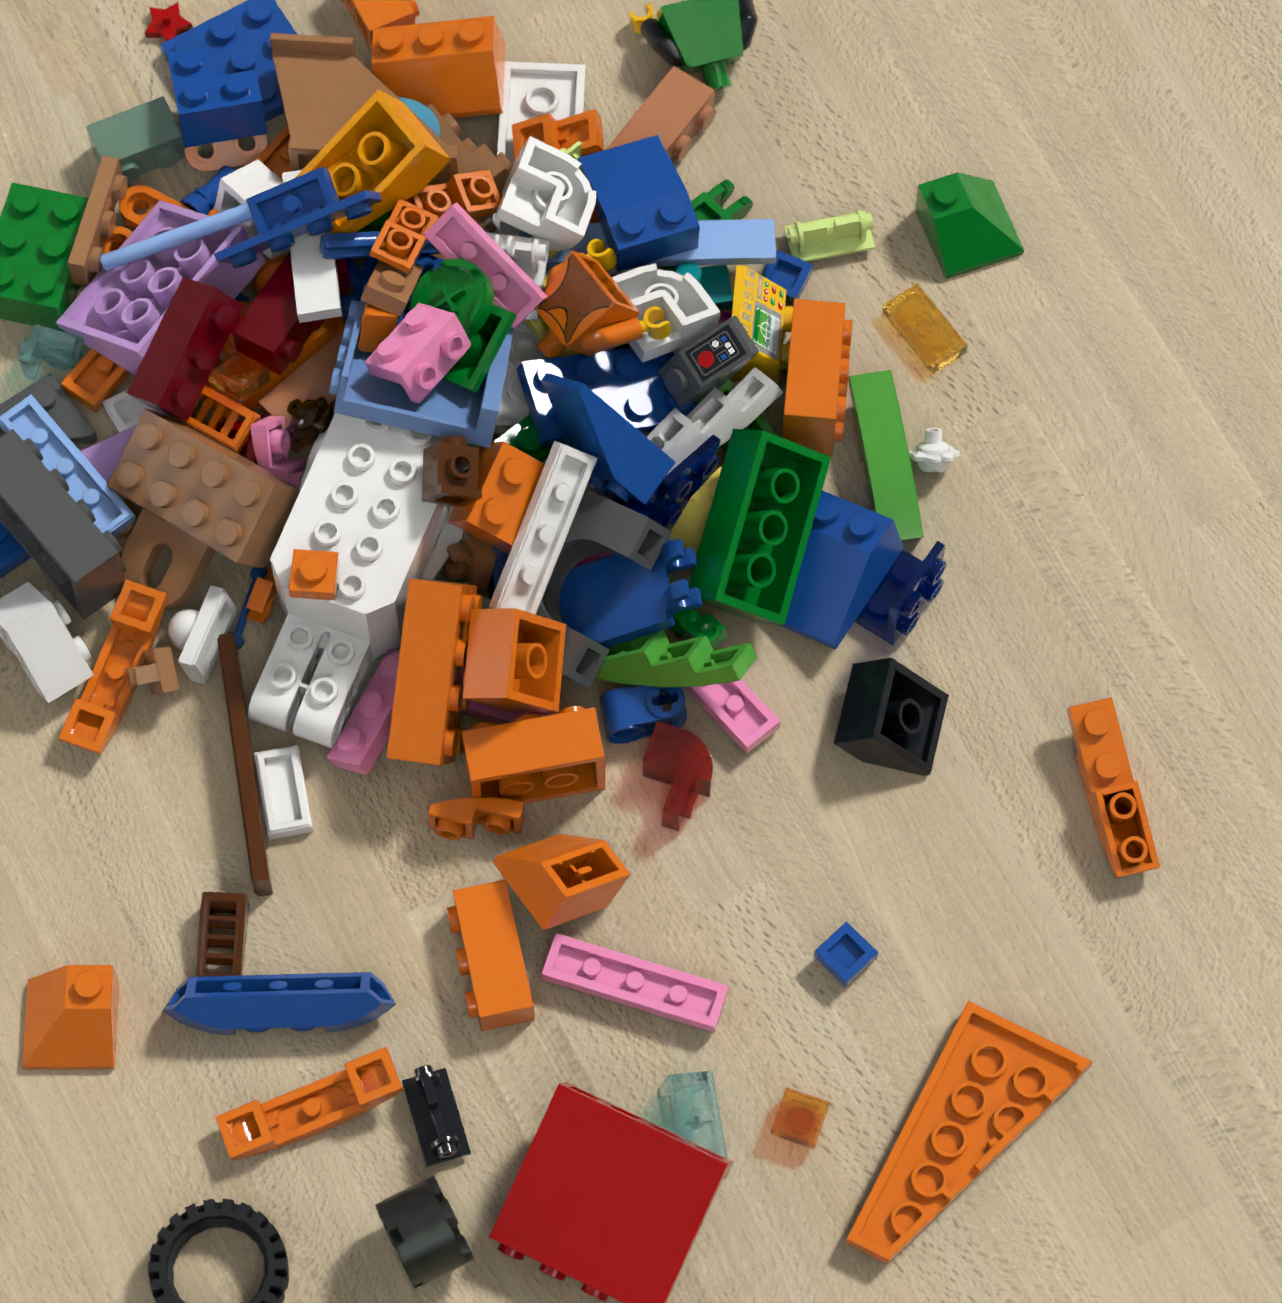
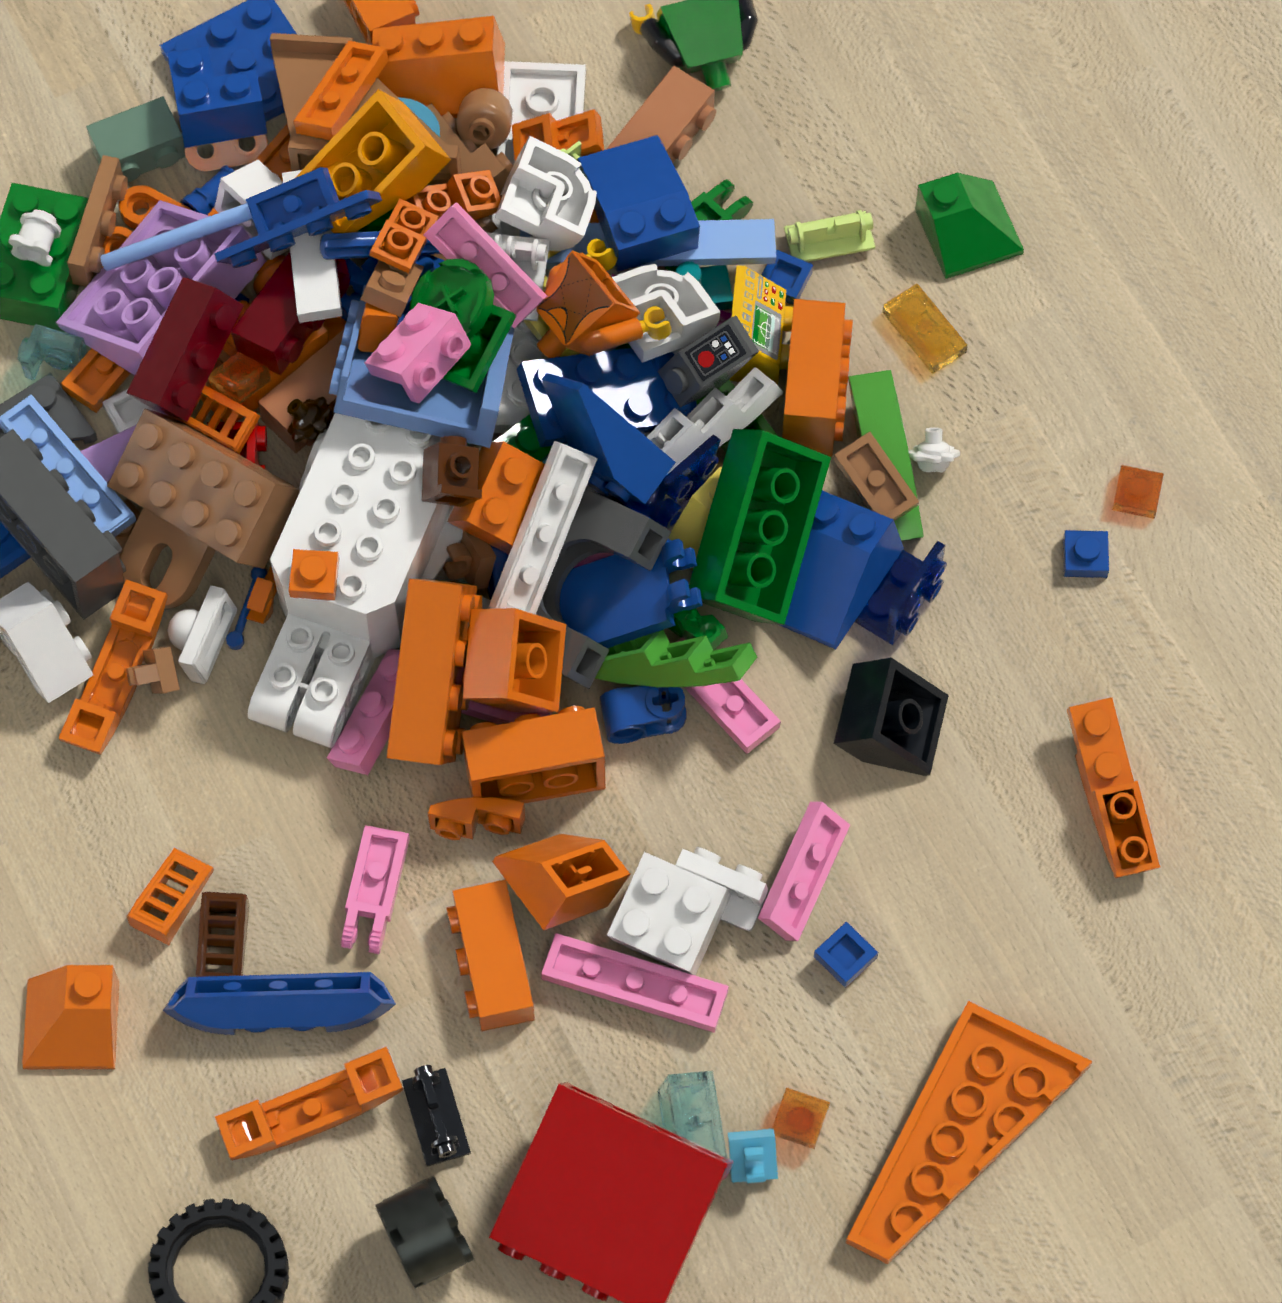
red piece [145,2,193,42] -> none
reddish brown tile [217,632,273,896] -> none
bright pink slope [250,416,305,489] -> none
white tile [254,745,313,840] -> none
clear red brick [643,721,713,832] -> none
none -> white brick [8,210,62,266]
none -> orange slope [127,848,214,945]
none -> orange plate [294,41,389,140]
none -> bright pink hinge [341,825,410,954]
none -> medium nougat head [457,88,513,150]
none -> white brick [607,852,731,975]
none -> white bracket [676,847,769,931]
none -> medium azure tile [727,1129,778,1183]
none -> bright pink plate [758,802,850,941]
none -> medium nougat plate [833,432,919,521]
none -> blue plate [1063,530,1109,578]
none -> clear orange plate [1112,465,1164,519]

